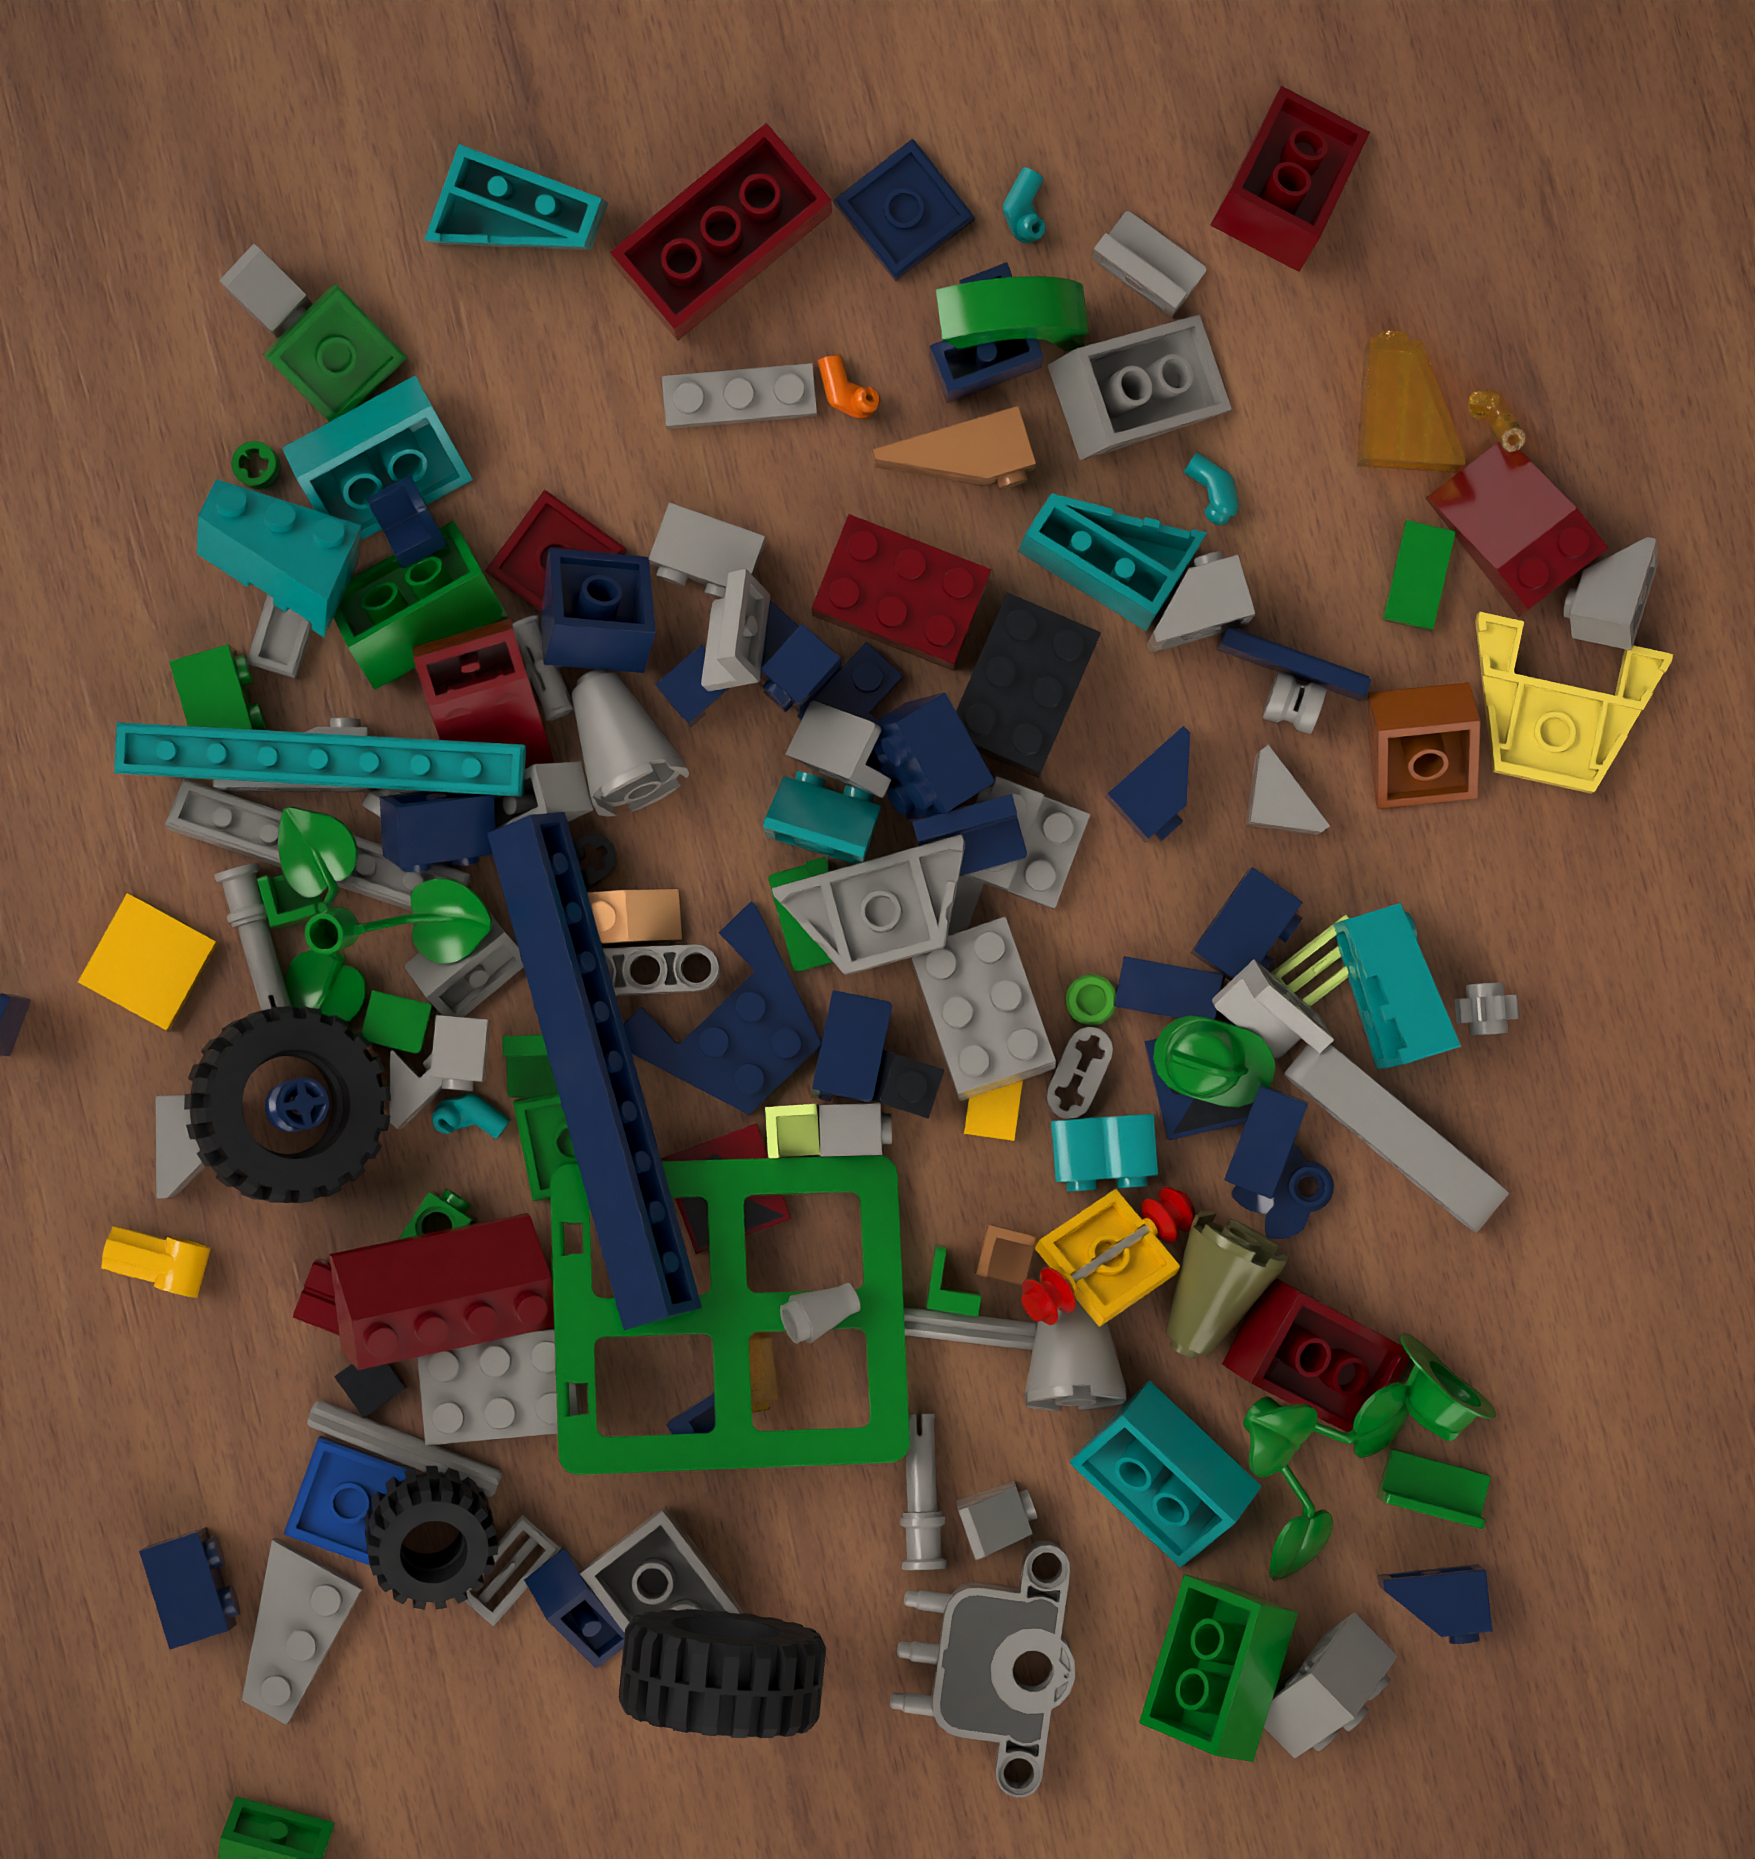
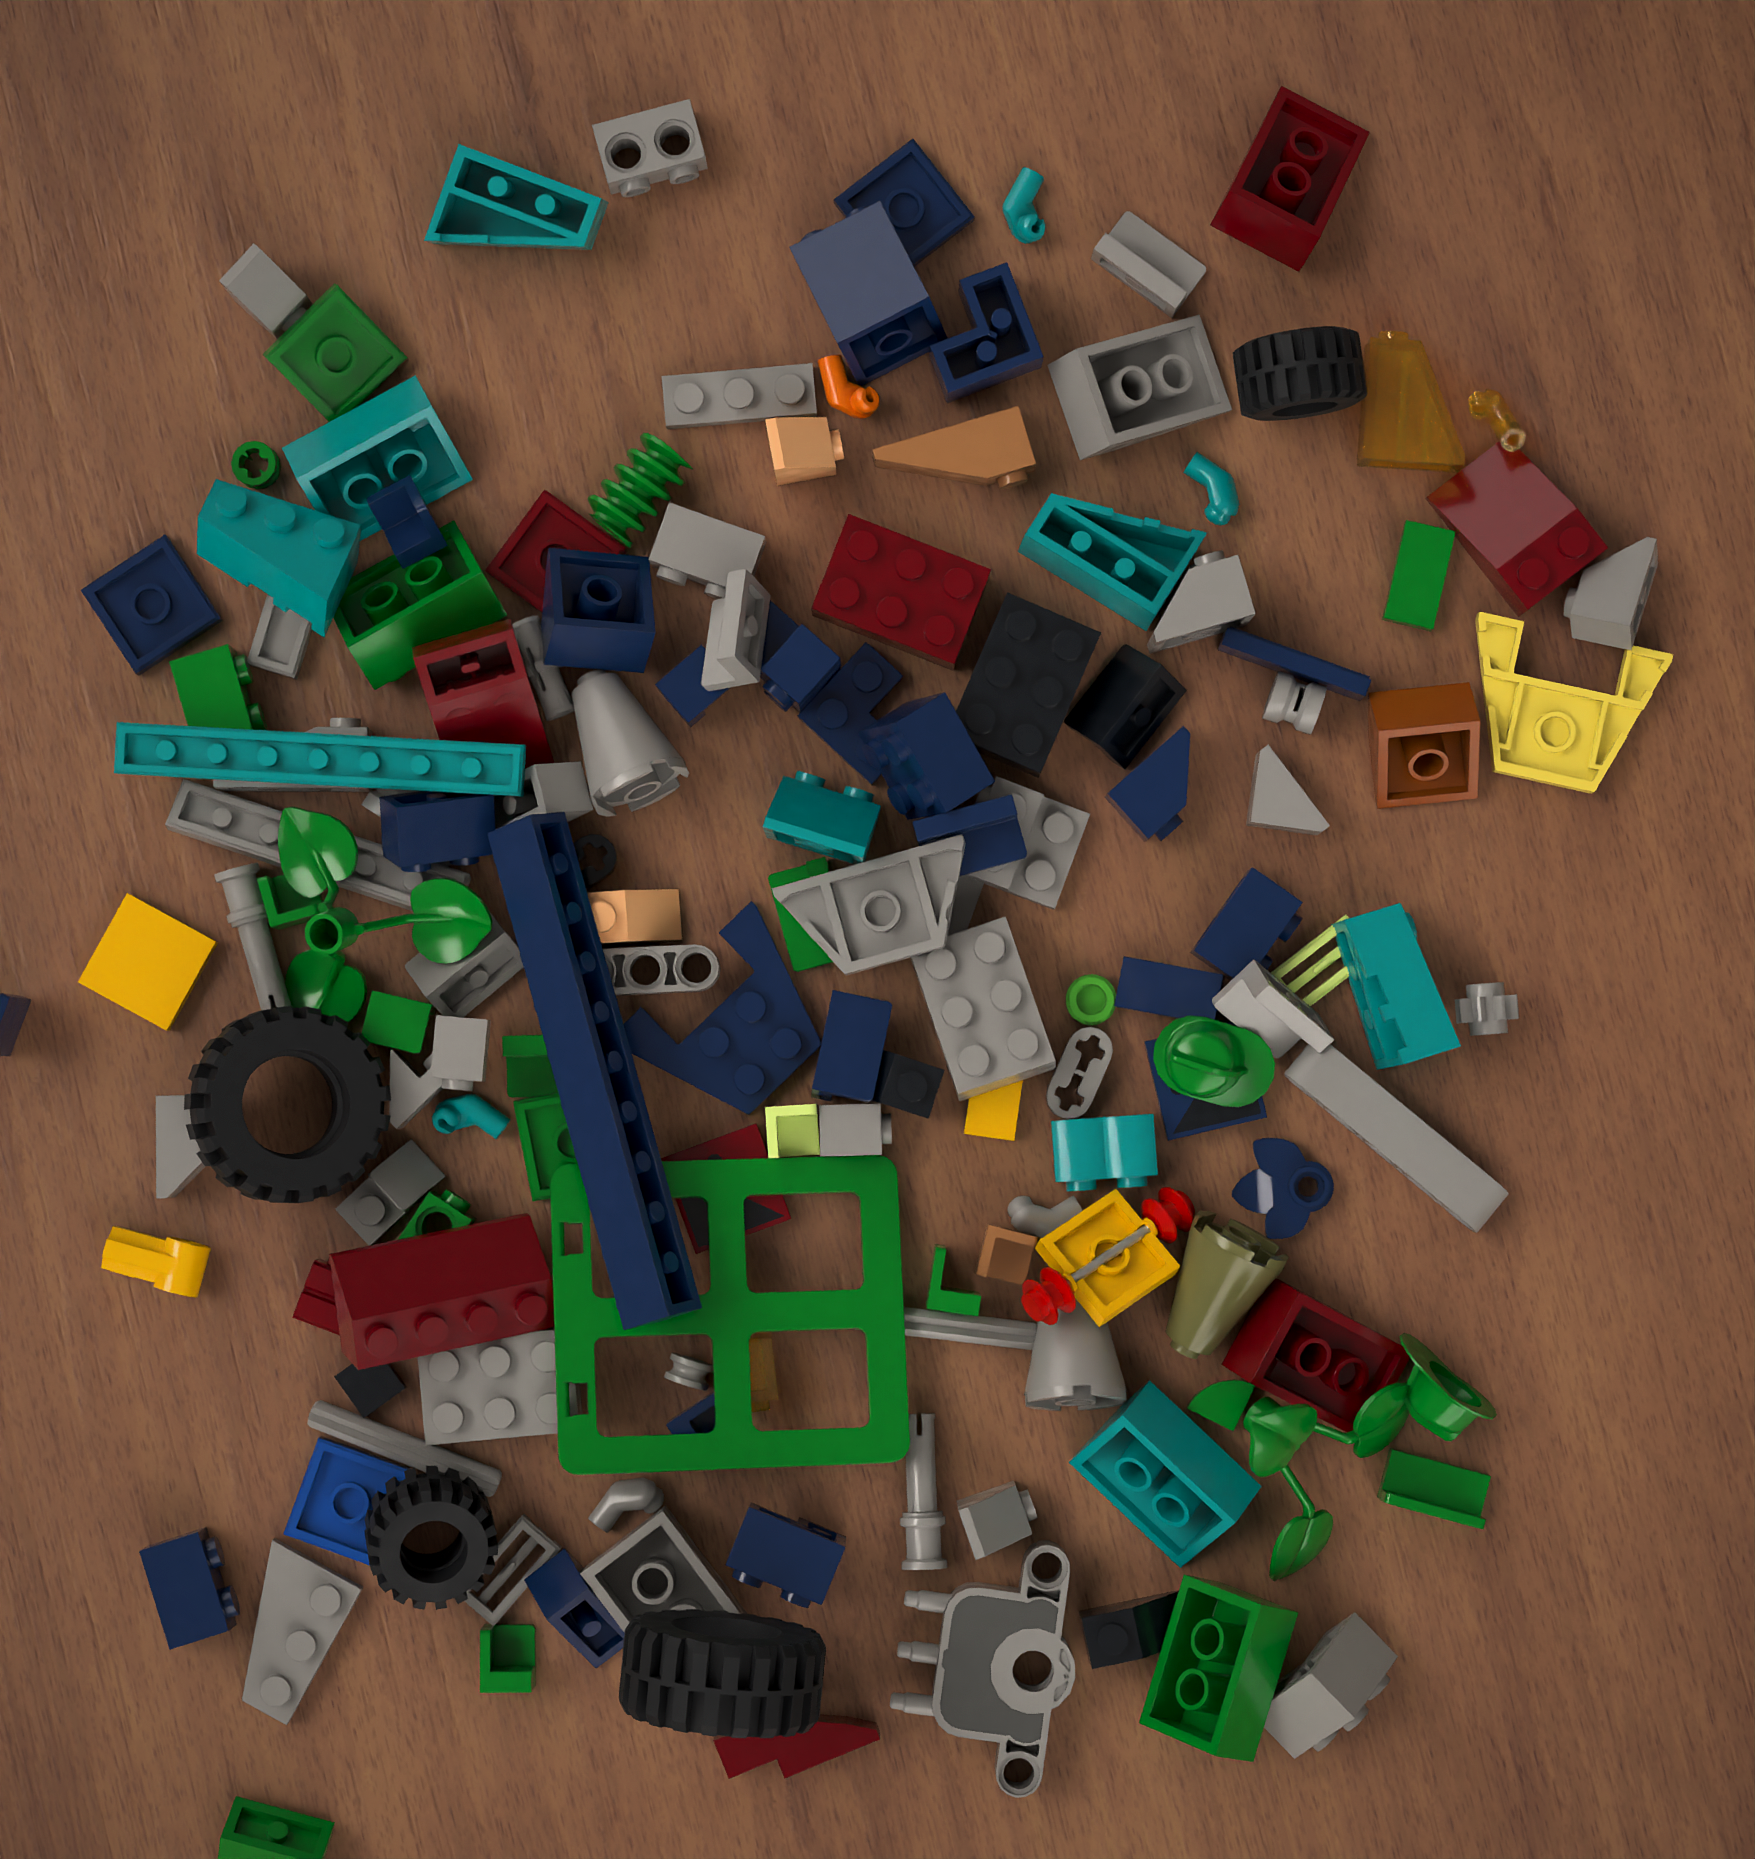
dark blue wheel [265,1077,329,1132] -> none
dark red brick [610,122,832,341] -> none
light grey cone [780,1283,860,1344] -> none
light grey panel [785,701,891,798] -> none
green arch [935,276,1089,351] -> none
dark blue tile [1224,1084,1309,1199] -> none
dark blue slope [1377,1564,1493,1644] -> none
none -> dark blue tile [81,535,223,676]
none -> light grey slope [335,1139,446,1246]
none -> green panel [480,1624,536,1693]
none -> green piece [587,433,693,548]
none -> light grey arm [588,1478,664,1533]
none -> light grey brick [592,99,708,197]
none -> light grey bush [664,1352,713,1391]
none -> dark red slope [713,1714,880,1779]
none -> dark blue brick [725,1502,846,1608]
none -> light nougat slope [765,417,844,486]
none -> dark blue slope [789,201,948,386]
none -> light grey arm [1007,1195,1083,1238]
none -> black panel [1064,644,1187,770]
none -> black slope [1079,1590,1179,1669]
none -> green tile [1186,1379,1255,1431]
none -> black tyre [1233,326,1368,421]

